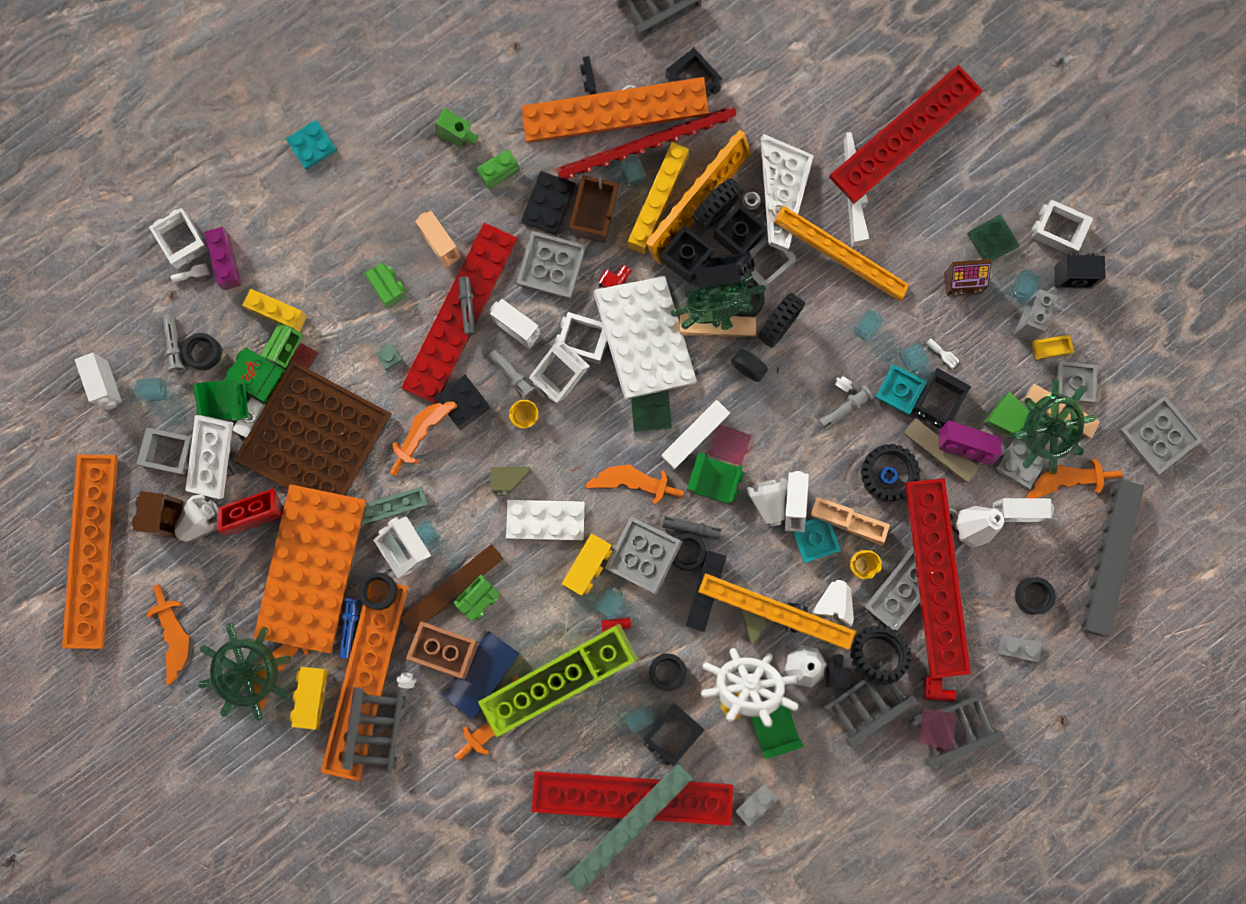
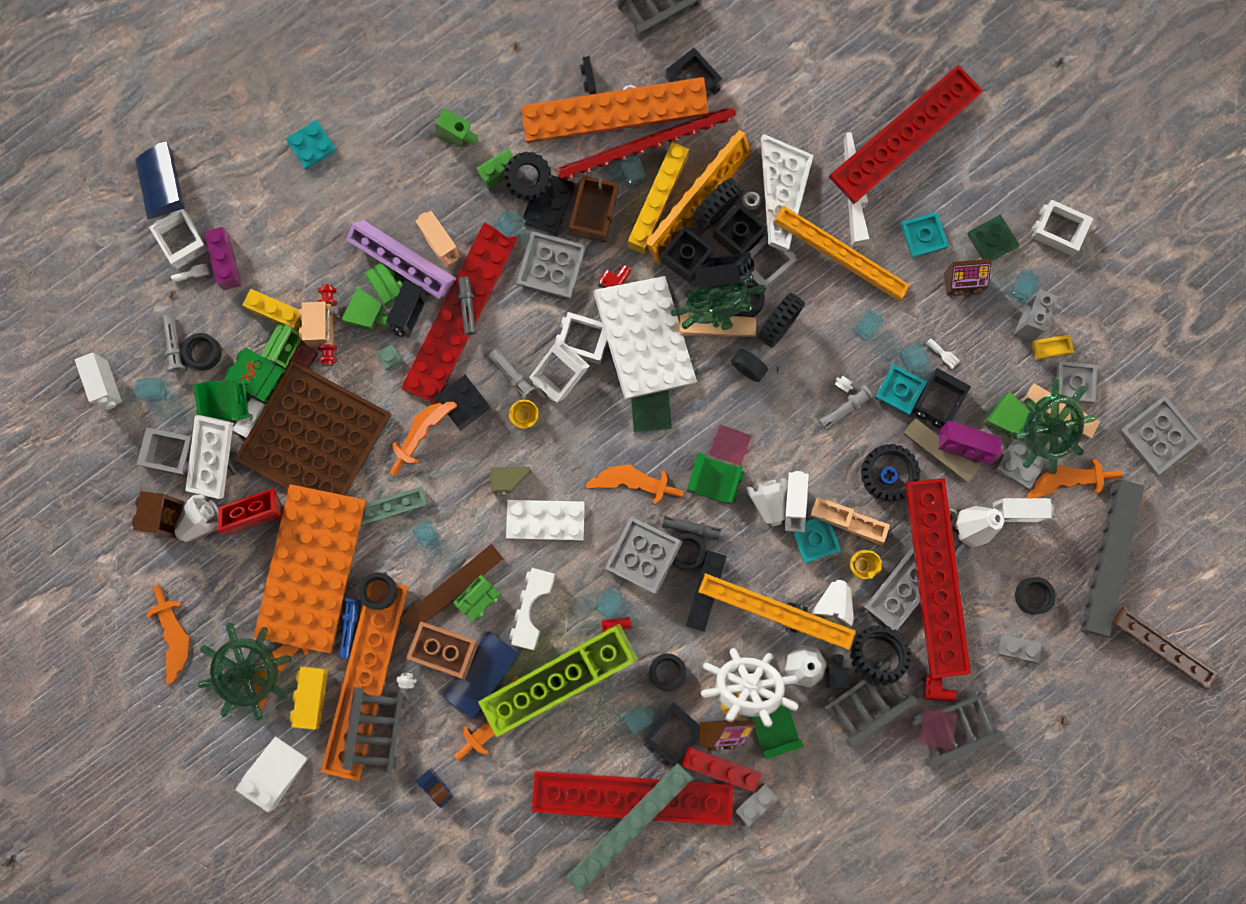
orange plate [62,454,118,649] -> none
white window [374,517,431,579] -> none
white window [490,299,541,349] -> none
yellow brick [562,533,613,597] -> none
white slope [661,400,730,469] -> none
olive slope [740,609,768,643] -> none
black brick [1054,252,1106,289] -> none
none -> dark blue slope [135,142,185,220]
none -> white slope [235,737,308,812]
none -> light nougat brick [299,284,338,367]
none -> bright green torso [342,288,389,332]
none -> lavender brick [346,220,456,299]
none -> black window [386,280,428,338]
none -> leg [415,768,453,808]
none -> clear light blue brick [493,209,526,238]
none -> black tyre [503,151,552,201]
none -> white arch [509,568,555,650]
none -> red plate [682,747,762,793]
none -> reddish brown slope [699,720,756,751]
none -> teal plate [900,212,949,258]
none -> reddish brown tile [1111,607,1218,689]

